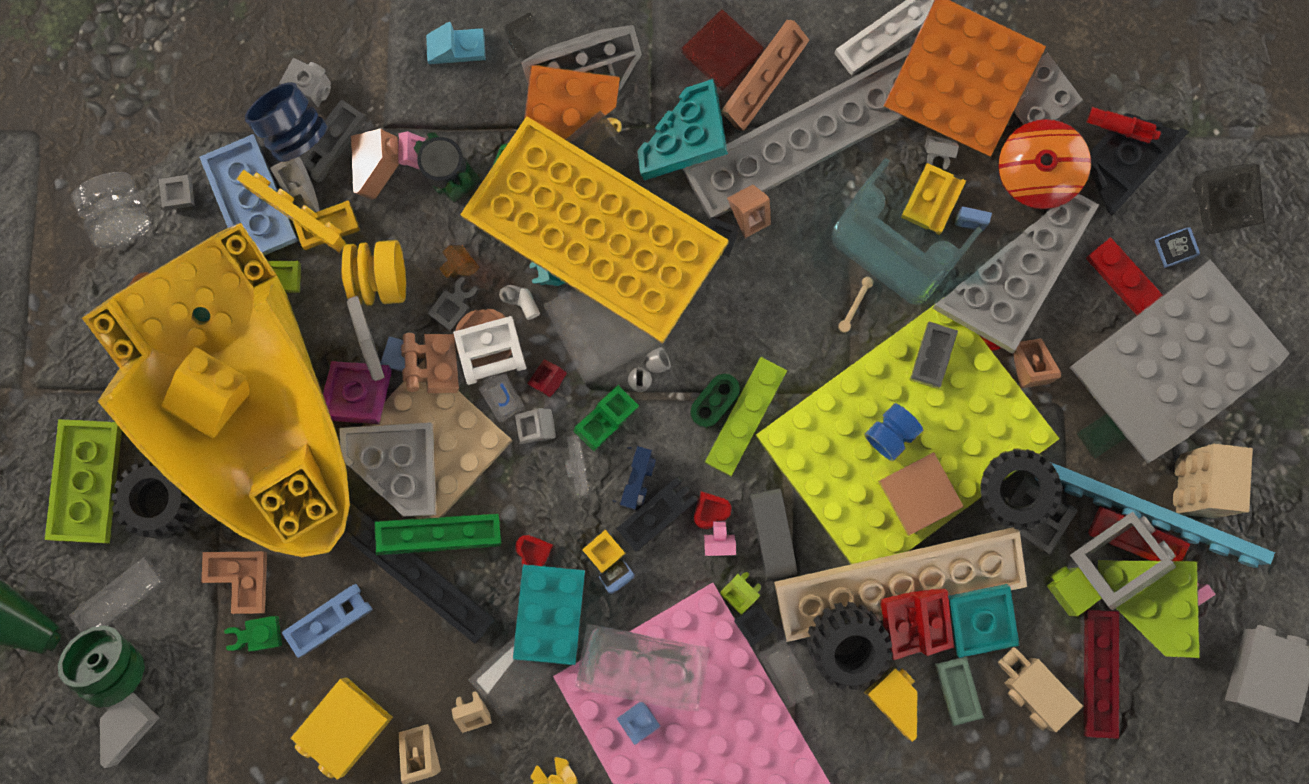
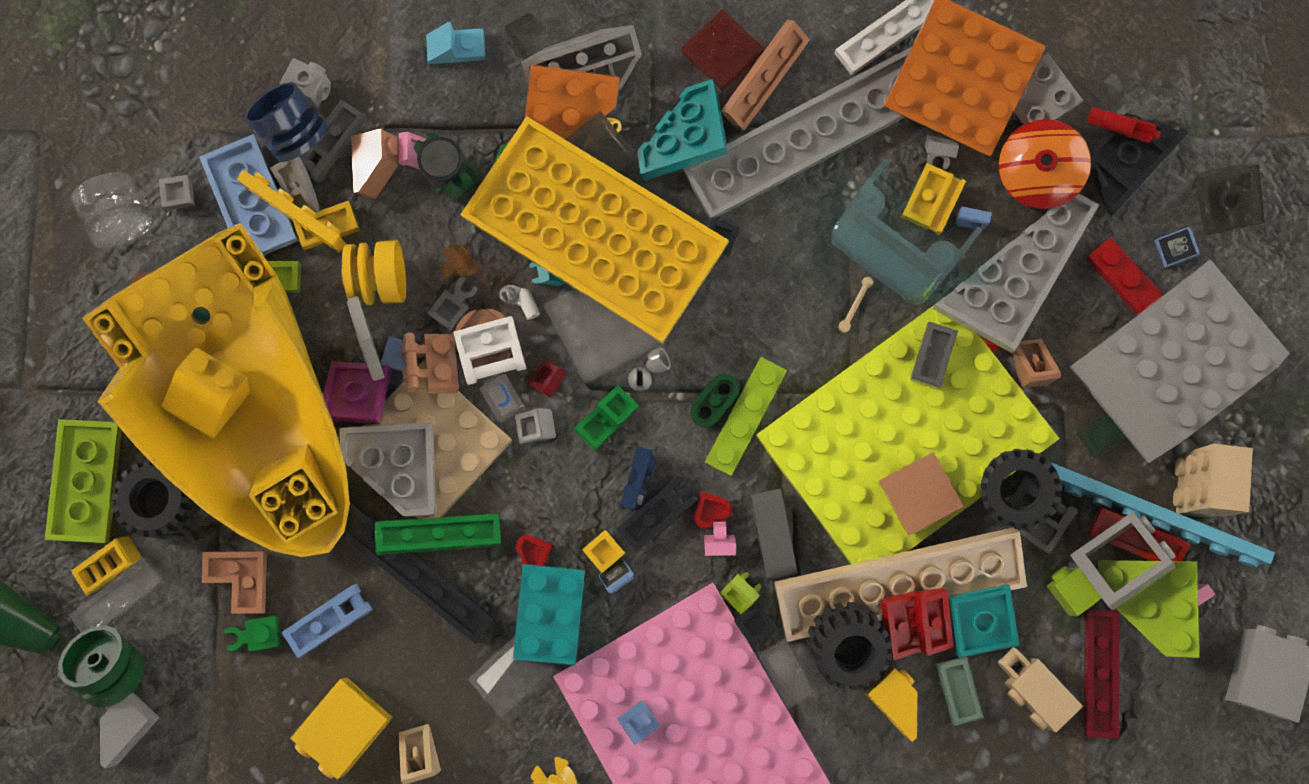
tan tile [452,691,492,733] -> none
clear plate [565,435,590,499] -> none
clear windscreen [575,624,710,711] -> none
nougat slope [727,184,771,238] -> none
blue wheel [864,403,923,462] -> none
none -> yellow slope [71,536,143,596]

